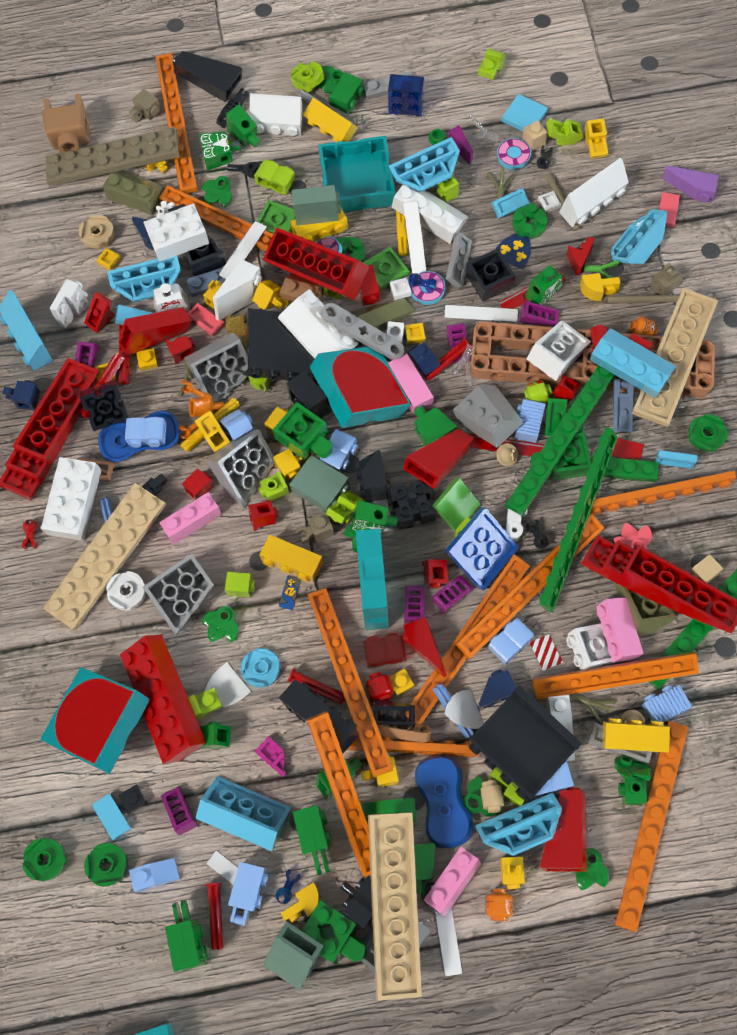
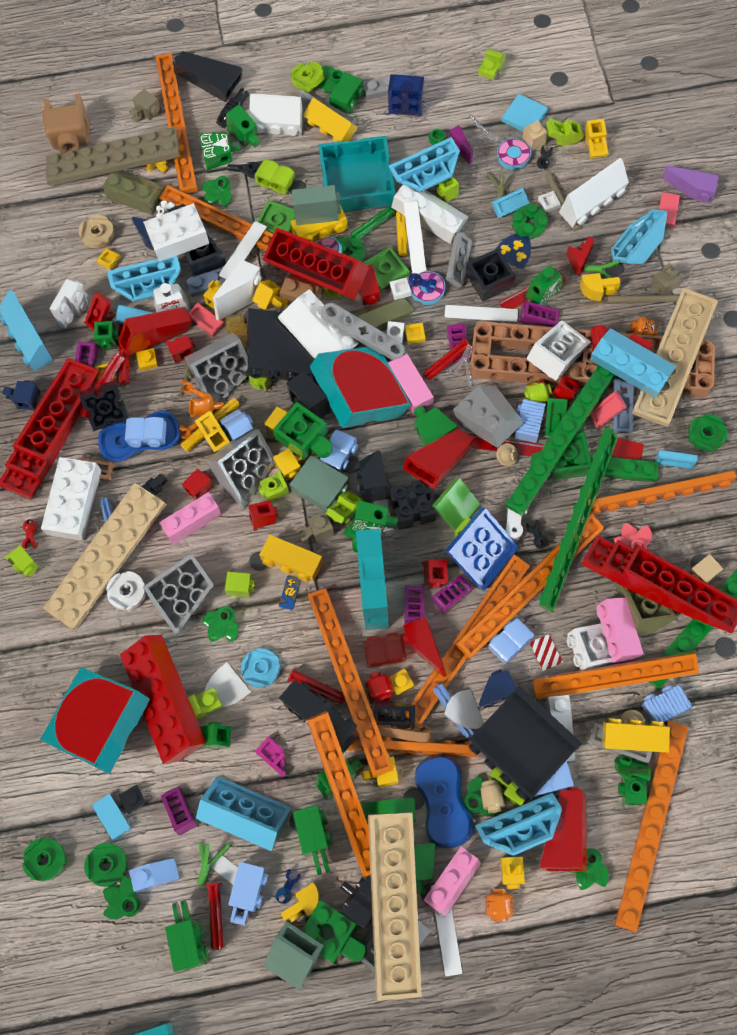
dark blue slope [408,341,441,375] -> none
olive plant [572,693,616,725] -> none
none -> lime brick [5,545,39,577]
none -> green brick [94,321,121,349]
none -> green plate [103,876,141,920]
none -> bright green plant [197,842,231,885]
none -> green axle [351,206,395,239]
none -> coral tile [589,391,627,428]

